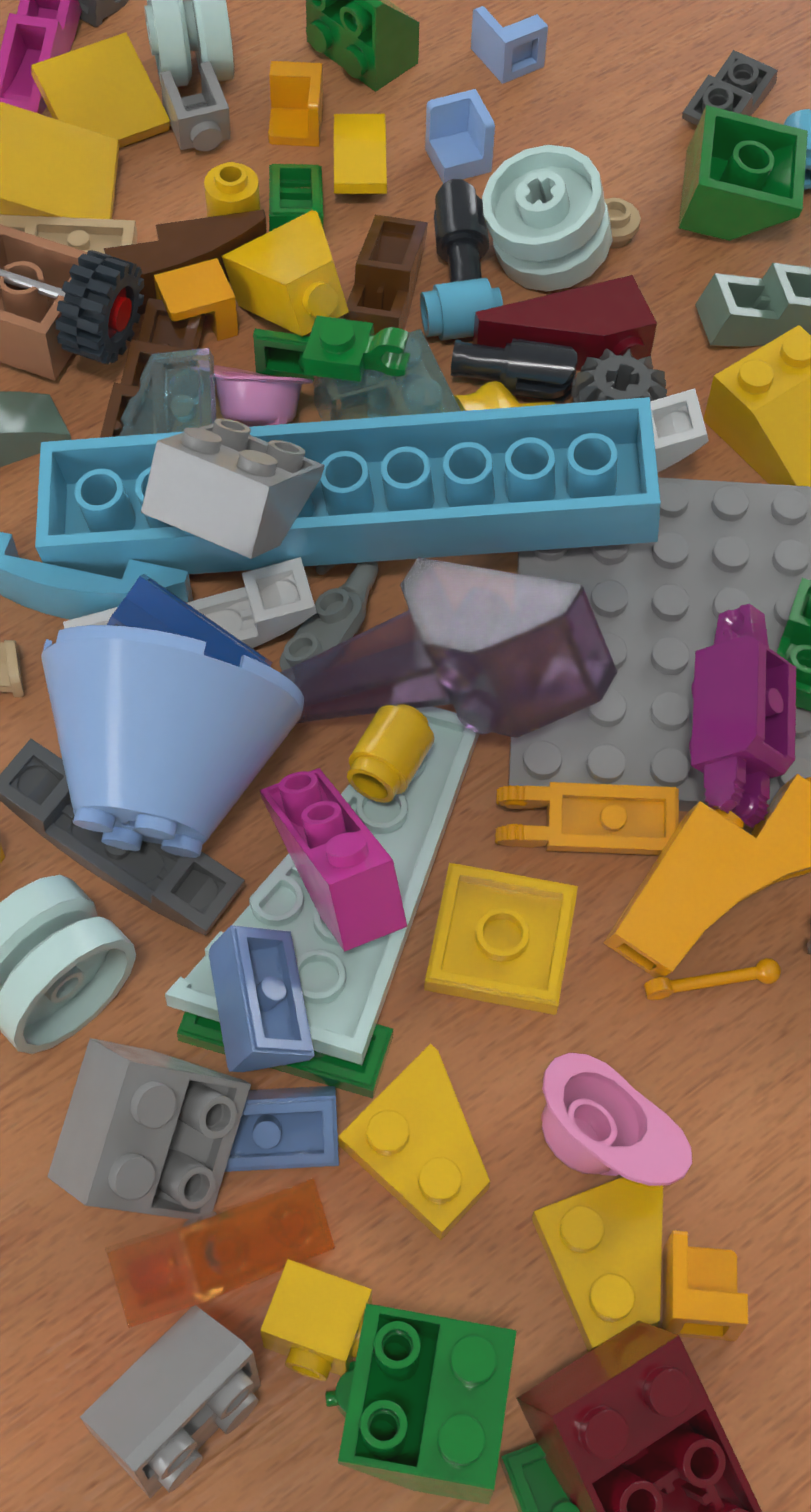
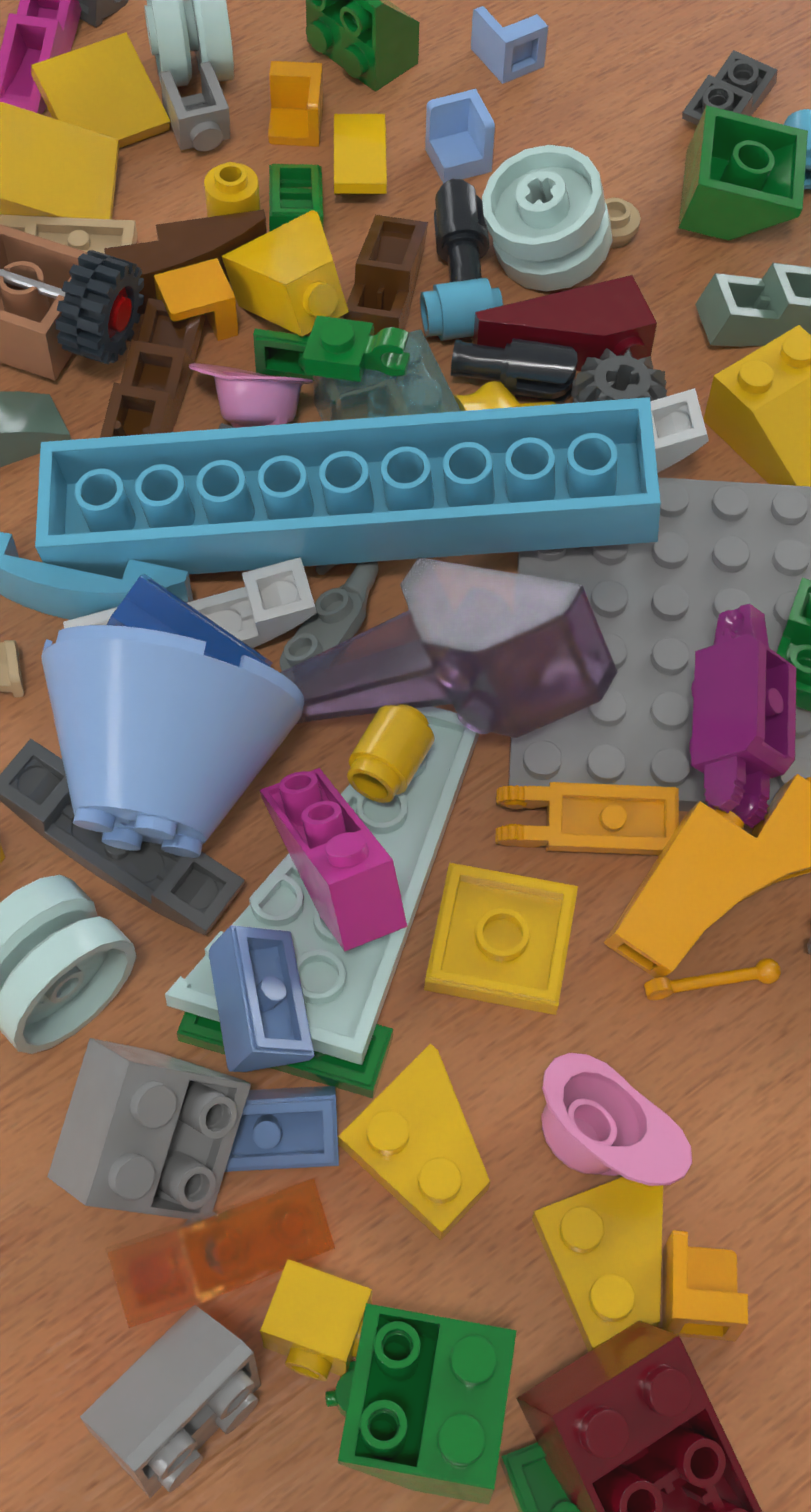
clear light blue wing [120,348,216,436] -> none
light grey slope [141,419,325,559] -> none

